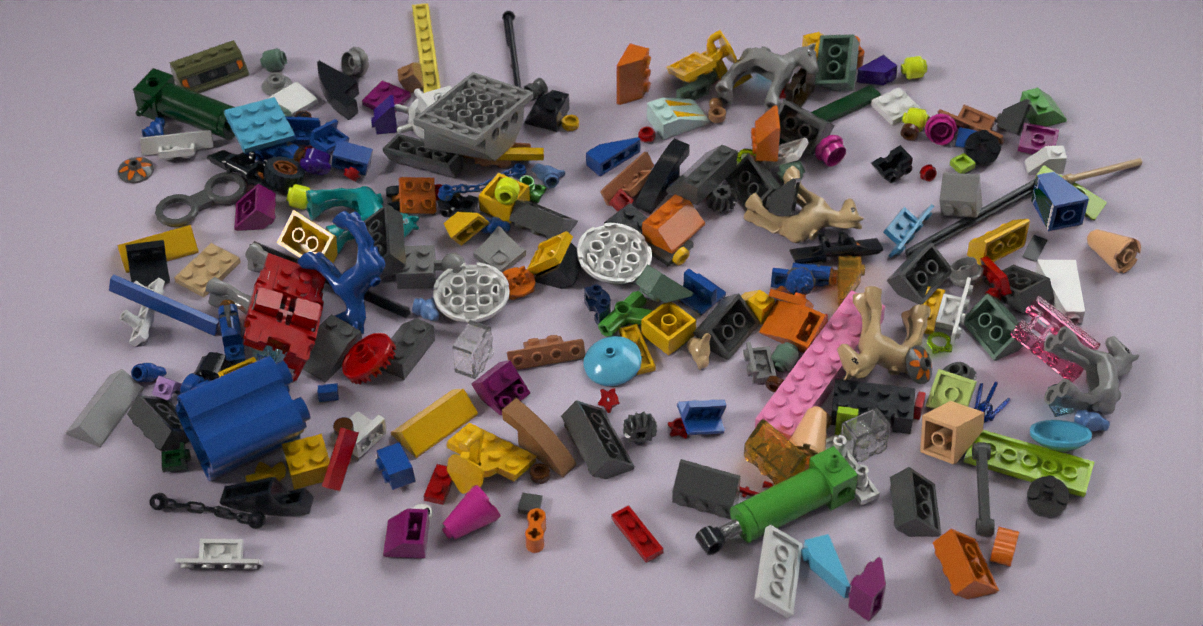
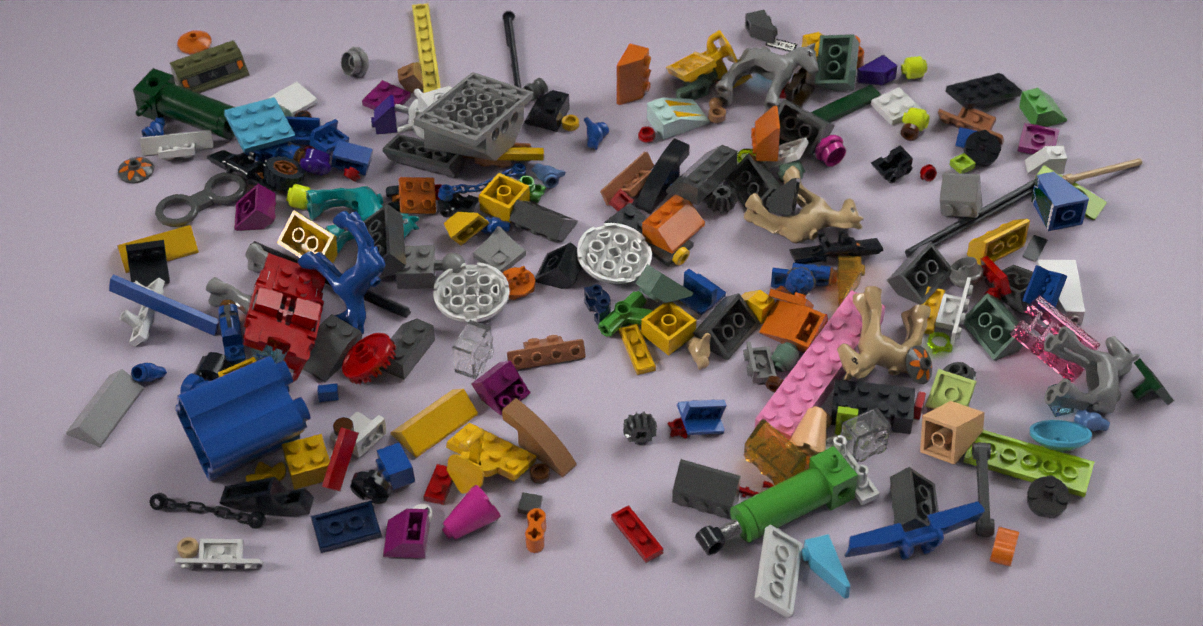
dark grey slope [127,395,190,451] -> none
lavender bracket [152,376,182,400] -> none
dark green bracket [161,442,191,473] -> none
tan plate [174,243,241,298] -> none
sand green head [260,48,287,72] -> none
light grey piece [262,72,293,96] -> none
black slope [317,60,359,120] -> none
medium blue animal [412,297,439,321] -> none
neon yellow head [494,177,520,205] -> none
yellow container [527,231,573,275] -> none
dark grey slope [561,400,635,479] -> none
medium azure dish [583,336,642,386] -> none
blue slope [586,137,641,176] -> none
red plate [598,388,620,413] -> none
magenta slope [848,556,886,622] -> none
dark azure bracket [883,204,934,258] -> none
dark pink piece [925,113,957,145] -> none
orange slope [932,528,999,599] -> none
clear blue plant [974,382,1011,422] -> none
dark grey slope [996,99,1032,136] -> none
light nougat cone [1087,229,1141,273] -> none
none -> orange dish [177,30,212,54]
none -> tan tile [177,537,199,558]
none -> dark blue tile [311,500,382,553]
none -> black plate [350,470,393,504]
none -> blue animal [584,117,609,150]
none -> dark grey slope [745,10,778,44]
none -> sticker [765,39,797,52]
none -> blue piece [844,501,985,560]
none -> black plate [945,73,1022,110]
none -> blue bracket [1023,265,1067,313]
none -> dark green tile [1131,358,1174,405]

